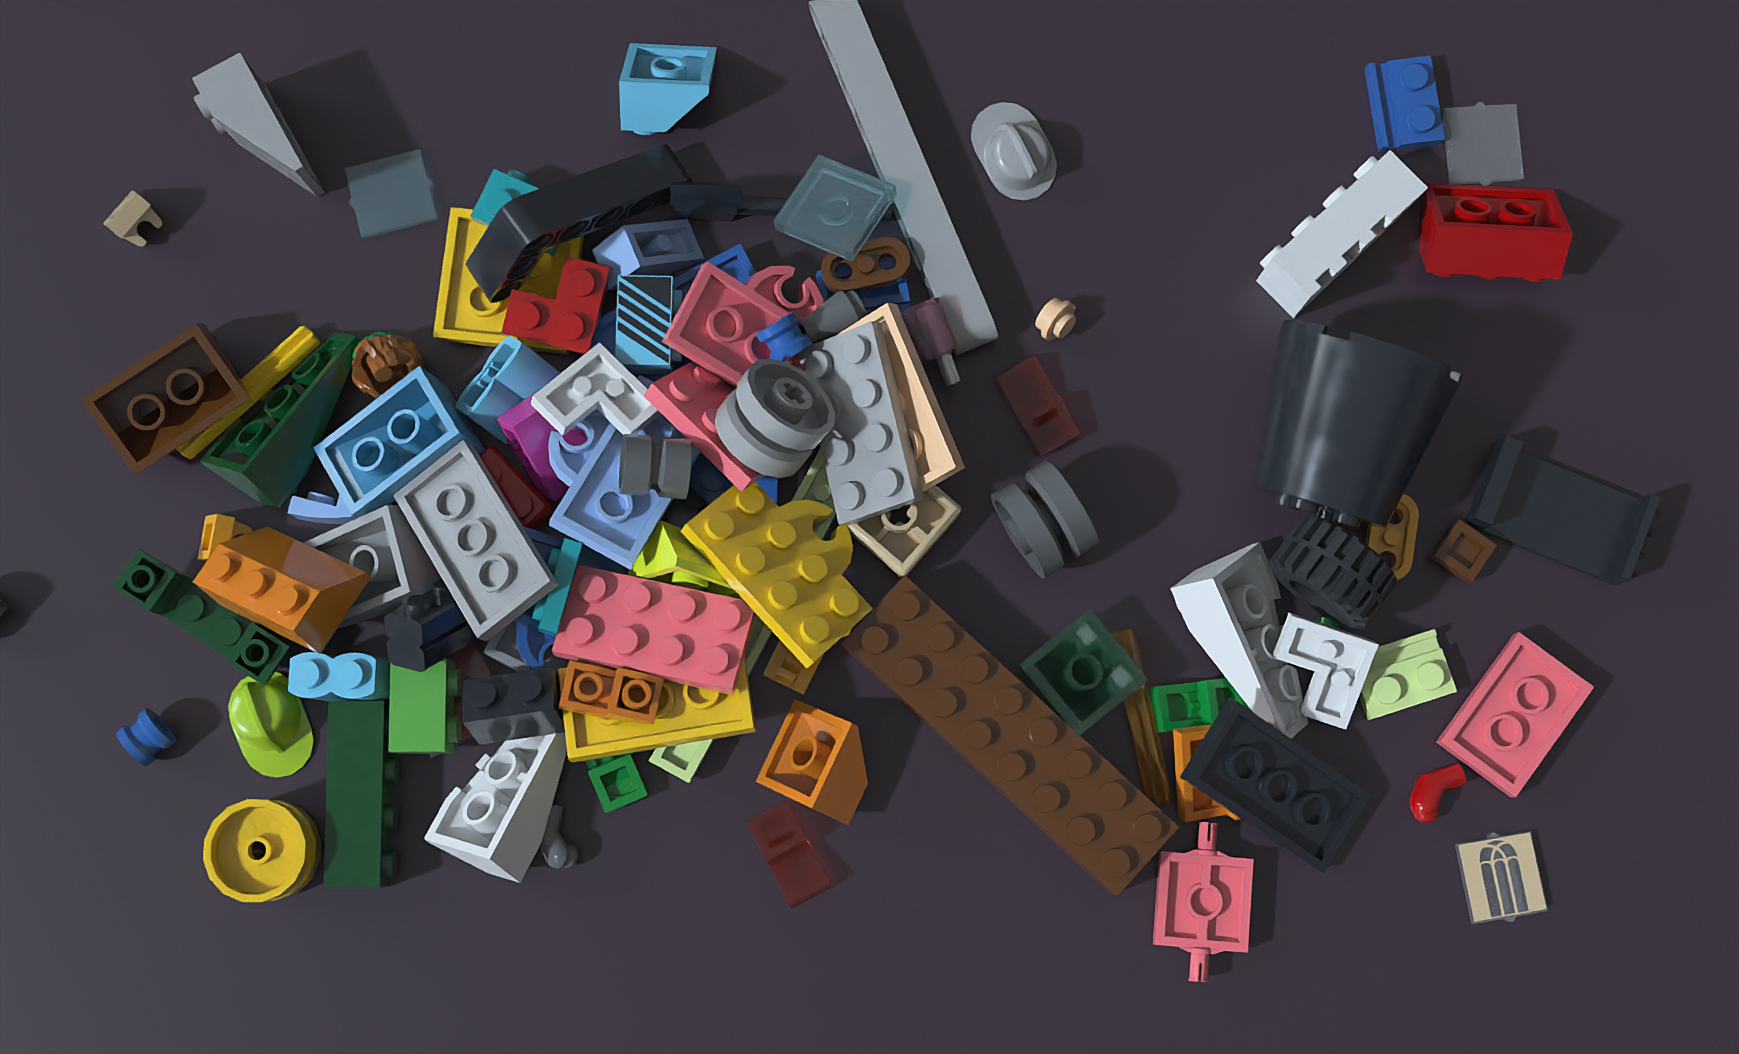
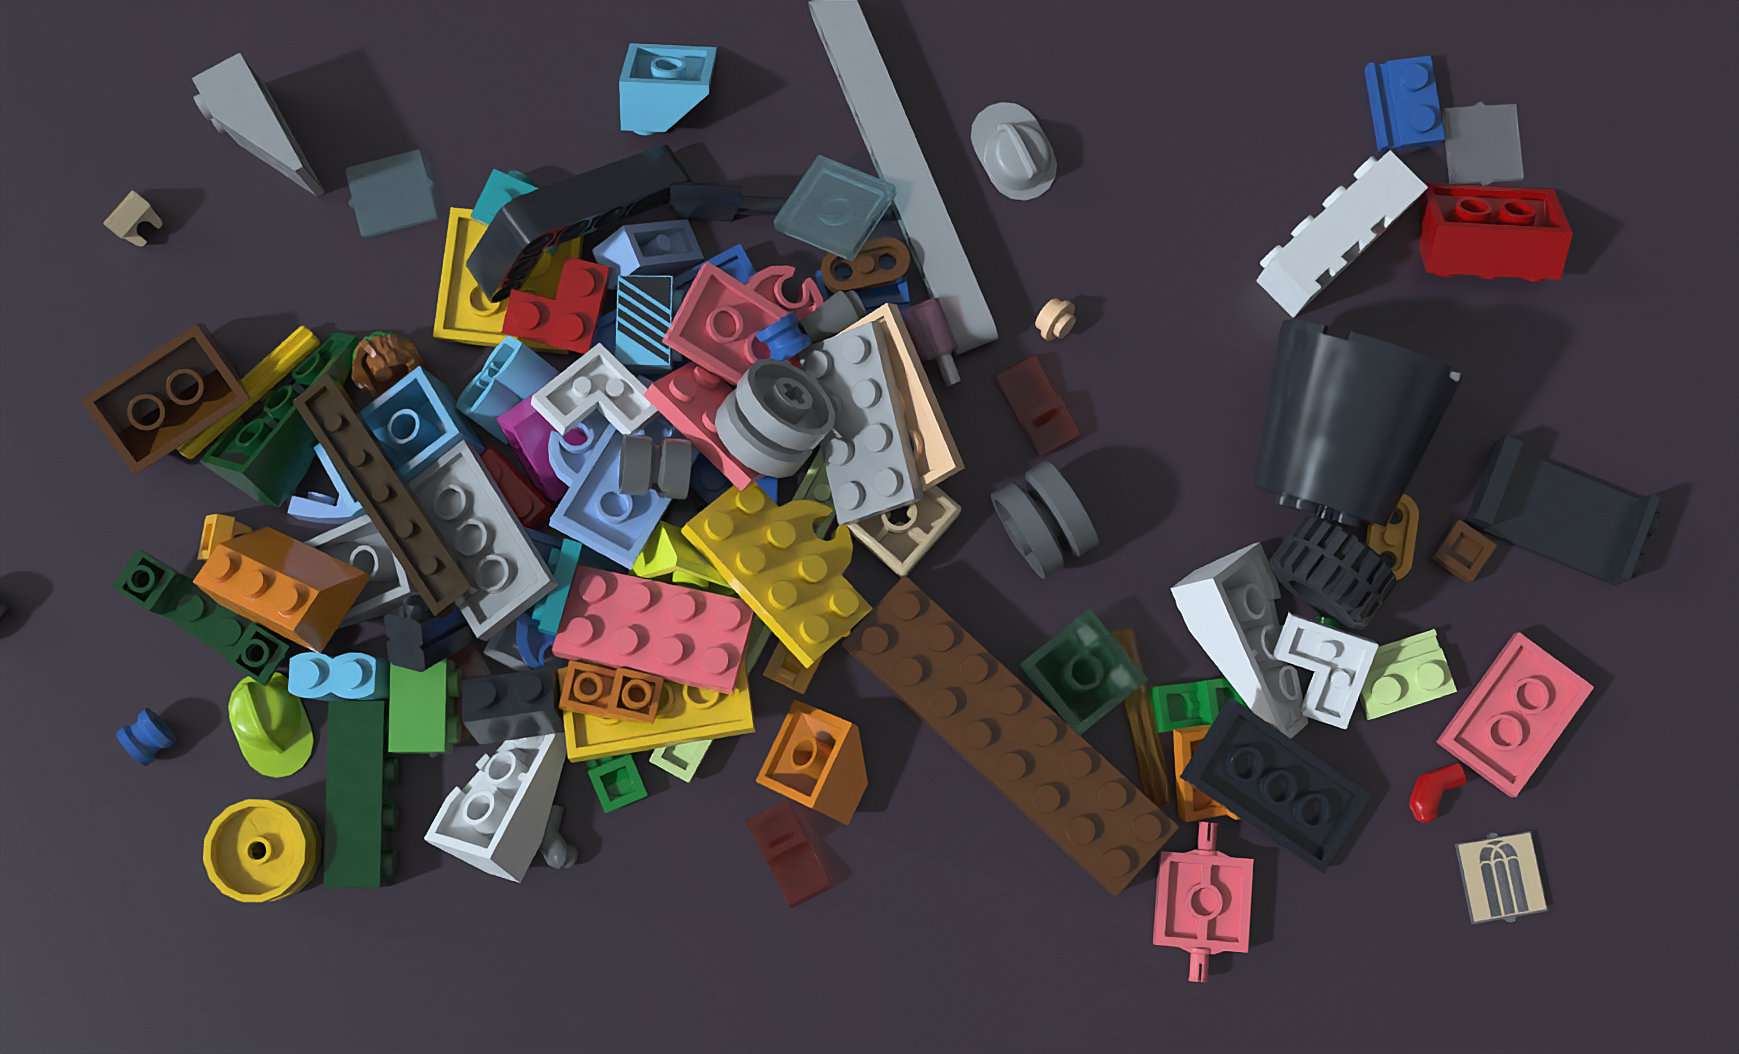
none -> dark brown plate [293,373,479,619]

